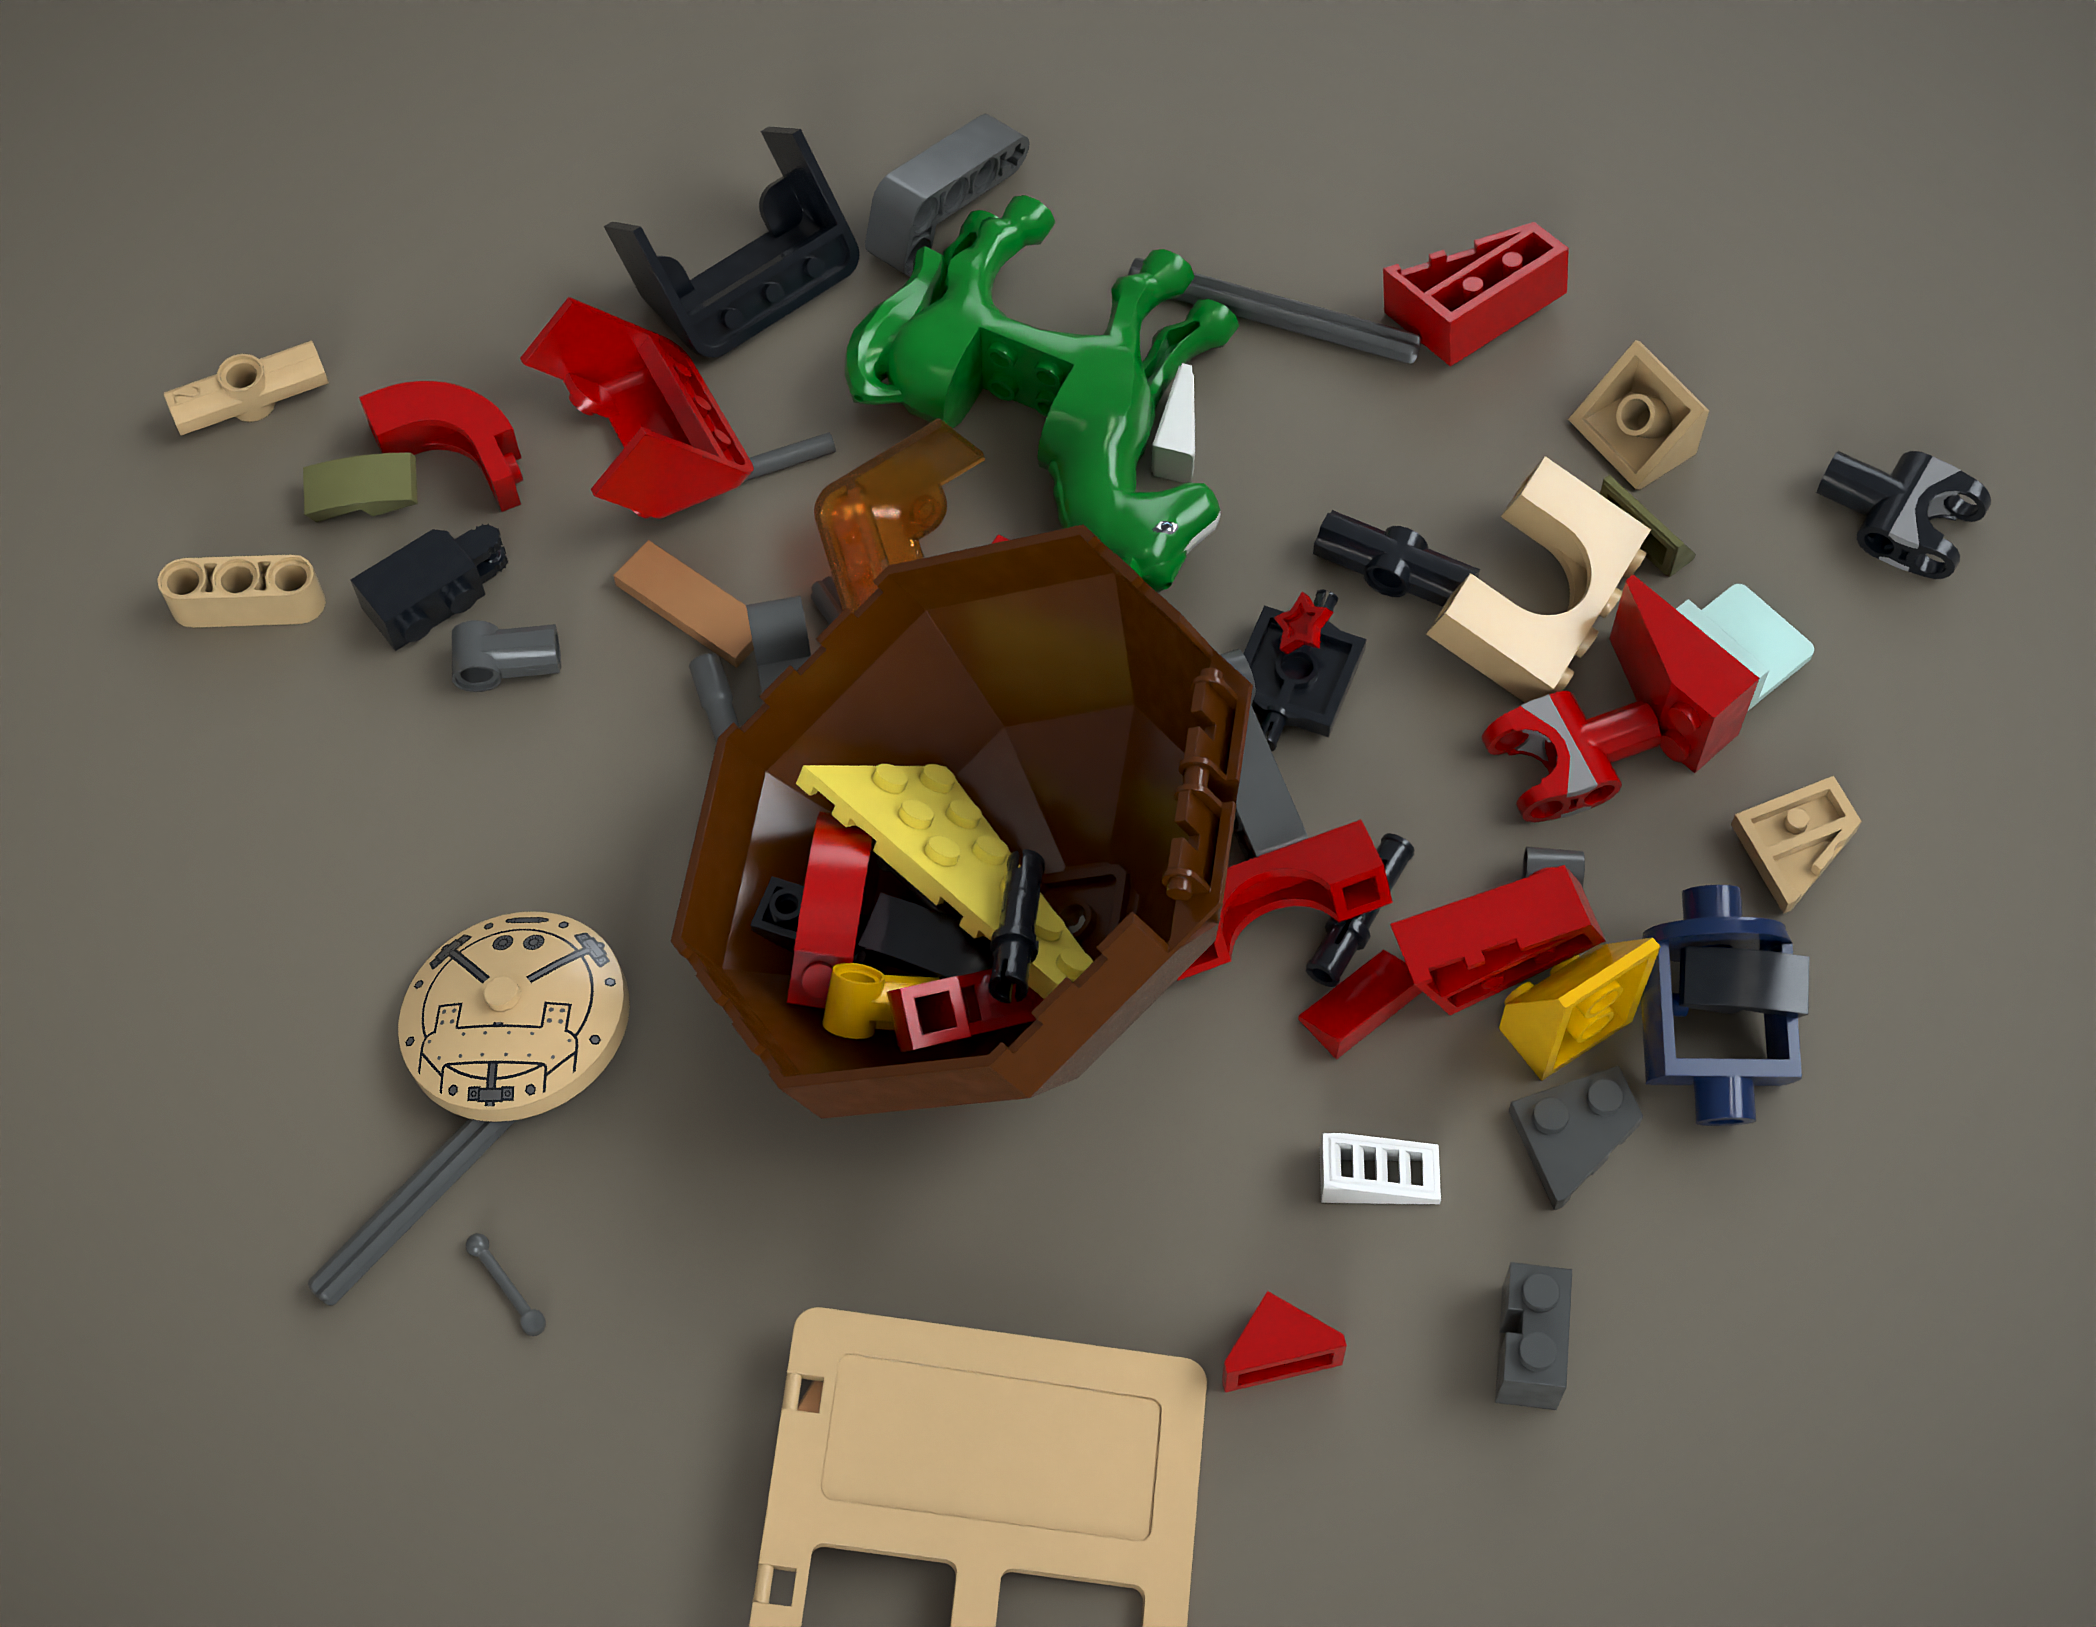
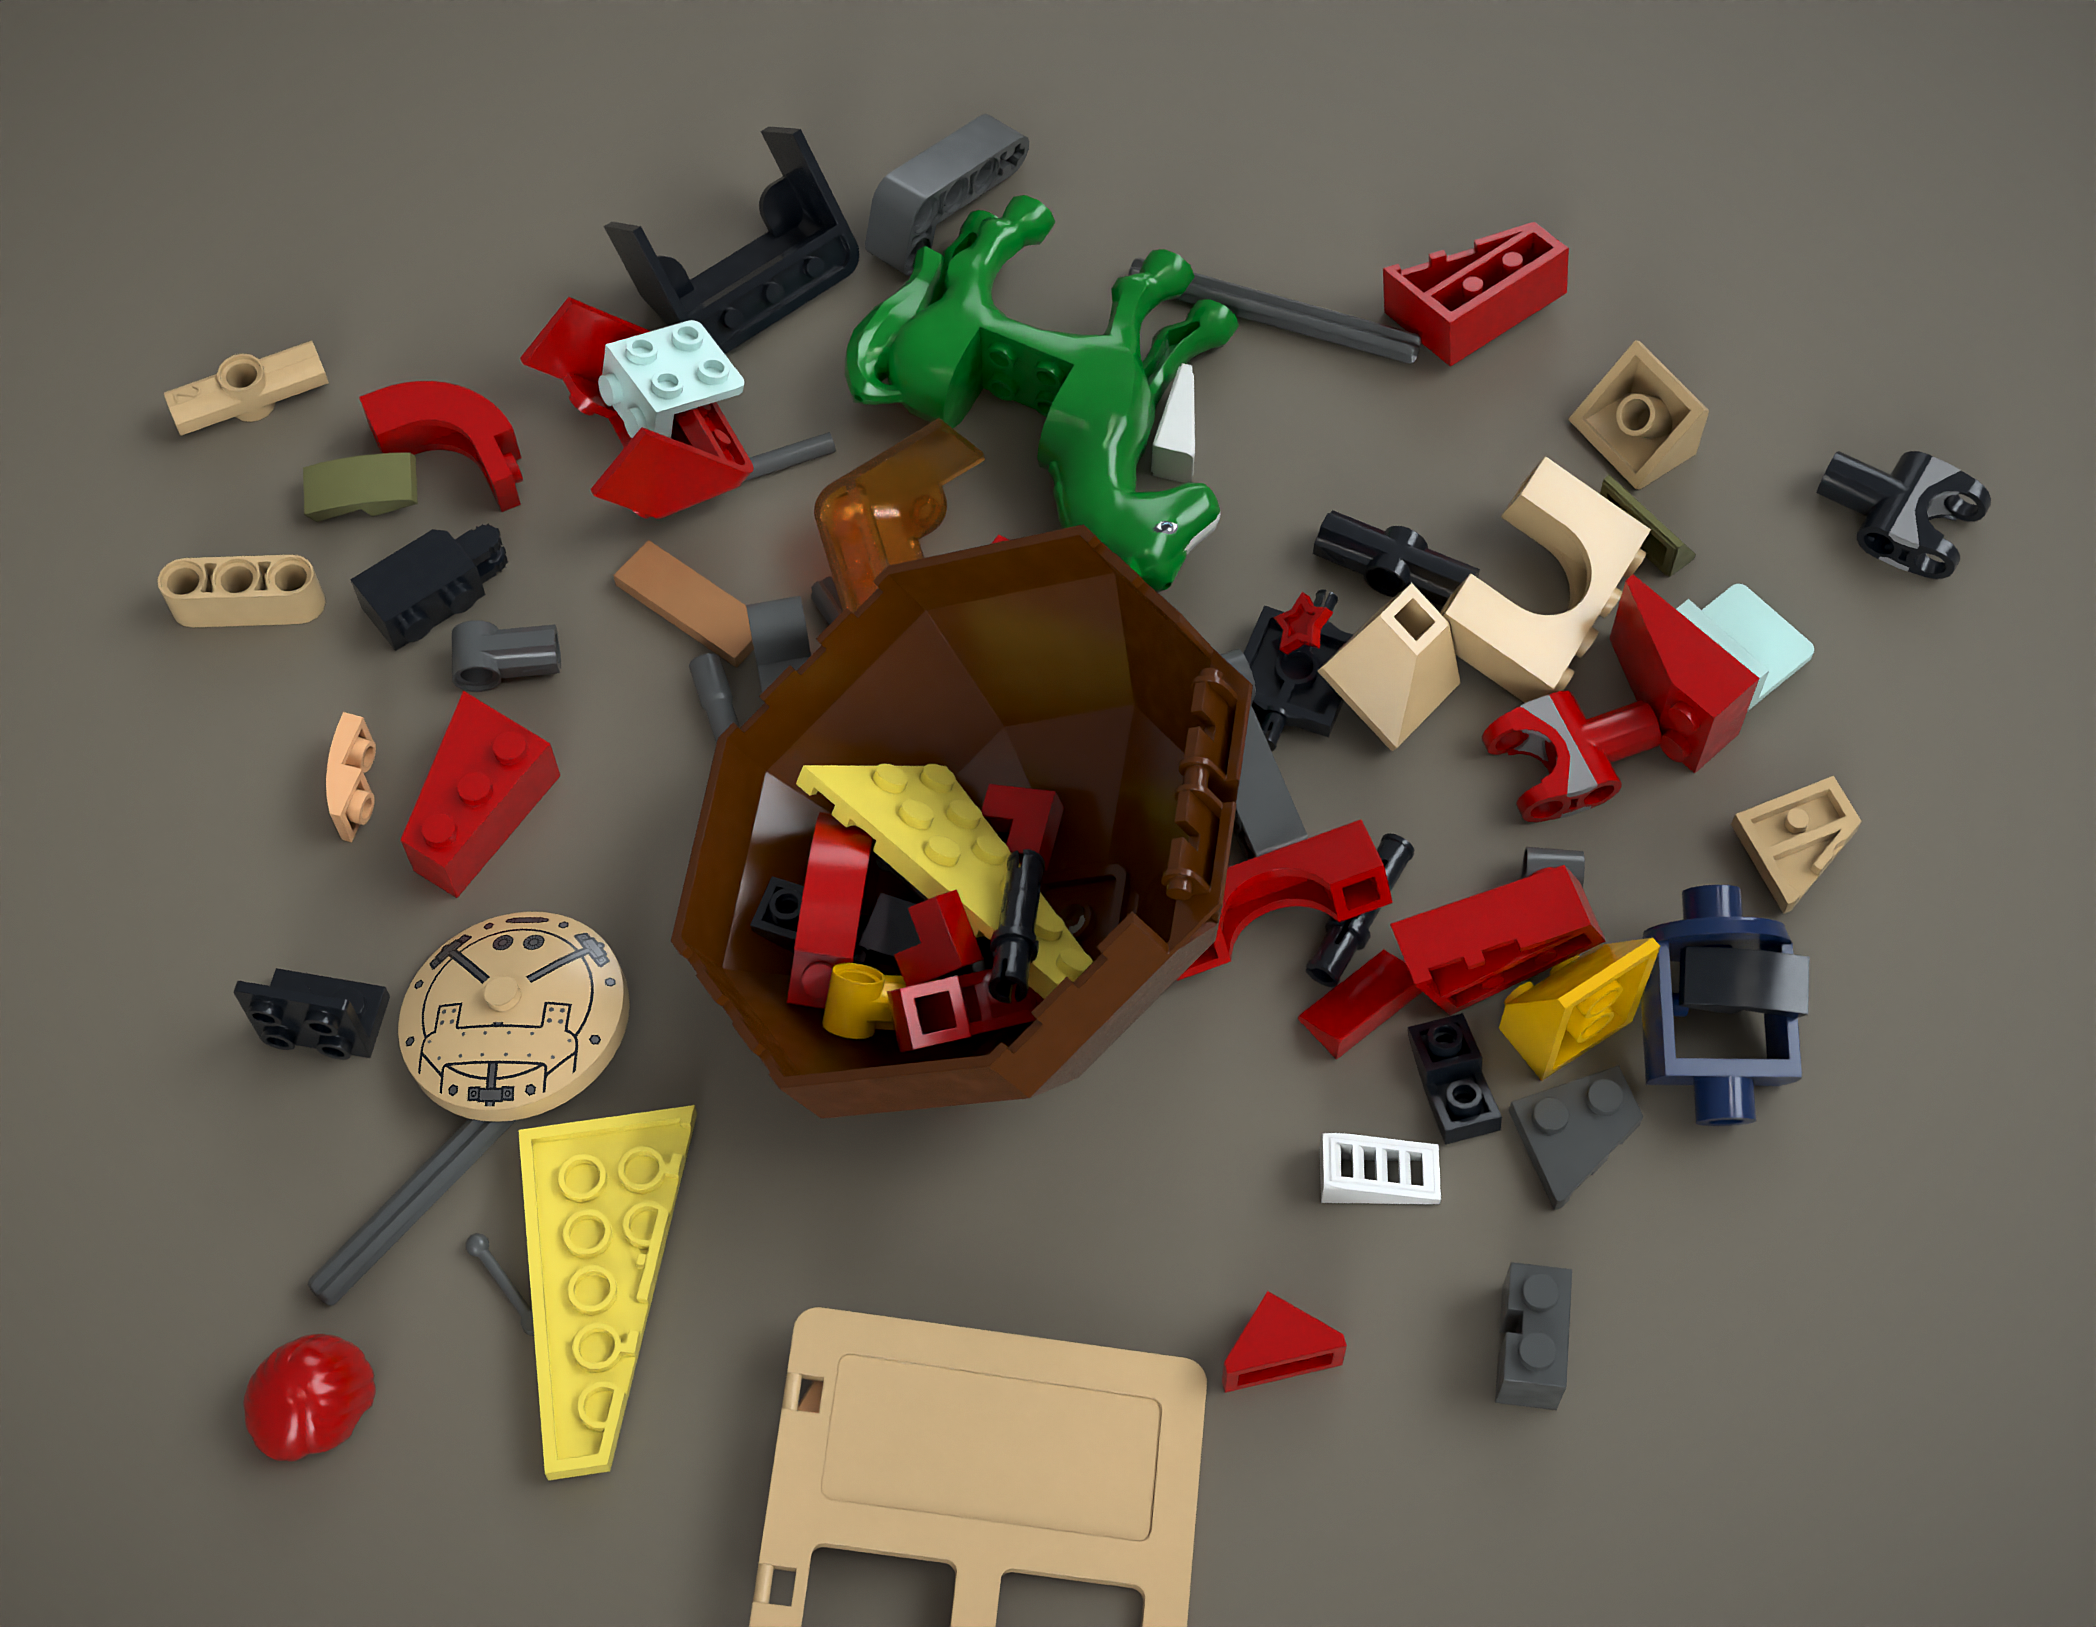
none -> black bracket [233,968,390,1060]
none -> red piece [243,1334,376,1462]
none -> light nougat slope [326,712,376,842]
none -> red wedge [401,691,561,898]
none -> light yellow wing [518,1105,697,1481]
none -> light aqua bracket [598,320,744,438]
none -> red piece [894,889,984,987]
none -> red piece [981,784,1064,871]
none -> tan slope [1317,583,1460,751]
none -> black slope [1408,1013,1502,1145]

